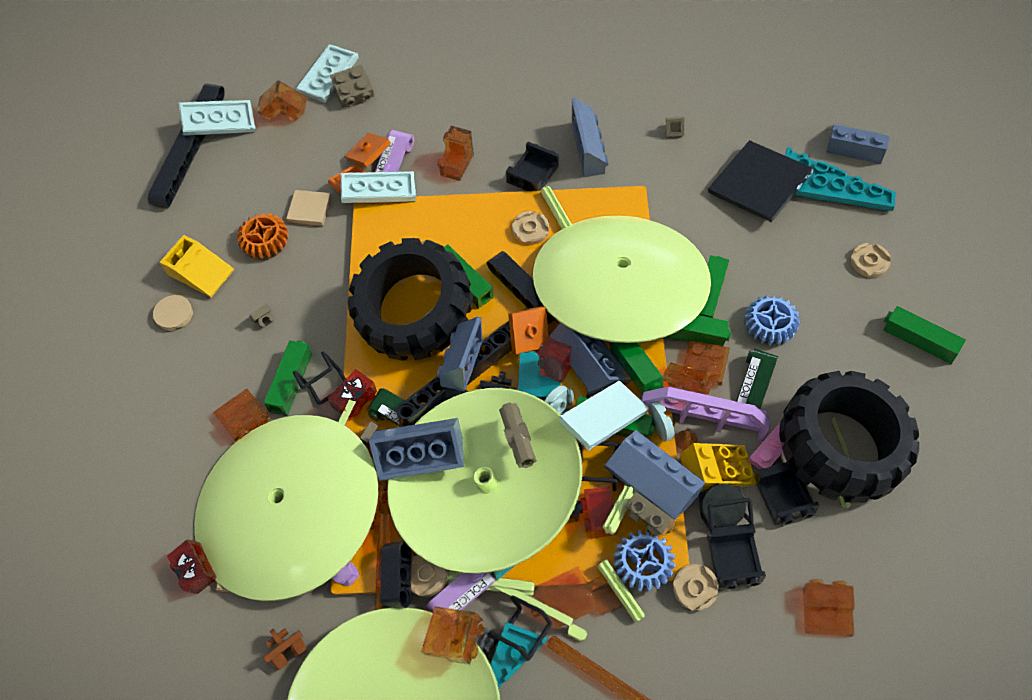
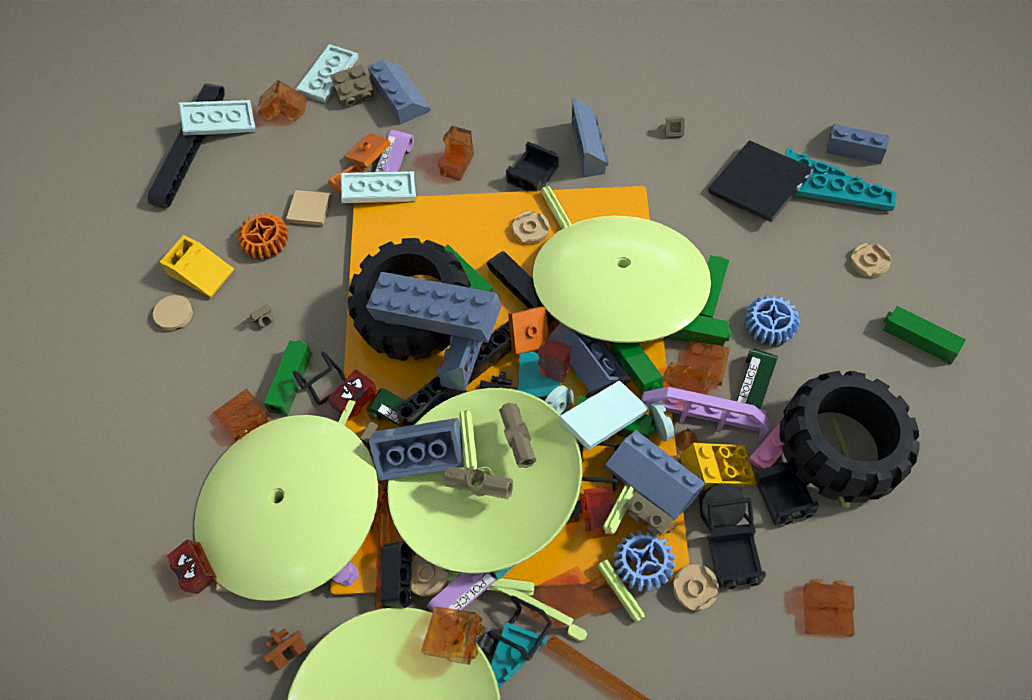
none -> sand blue brick [366,272,502,342]
none -> sand blue slope [368,60,431,125]
none -> dark tan piece [444,466,513,500]
none -> yellowish green axle [459,410,477,470]

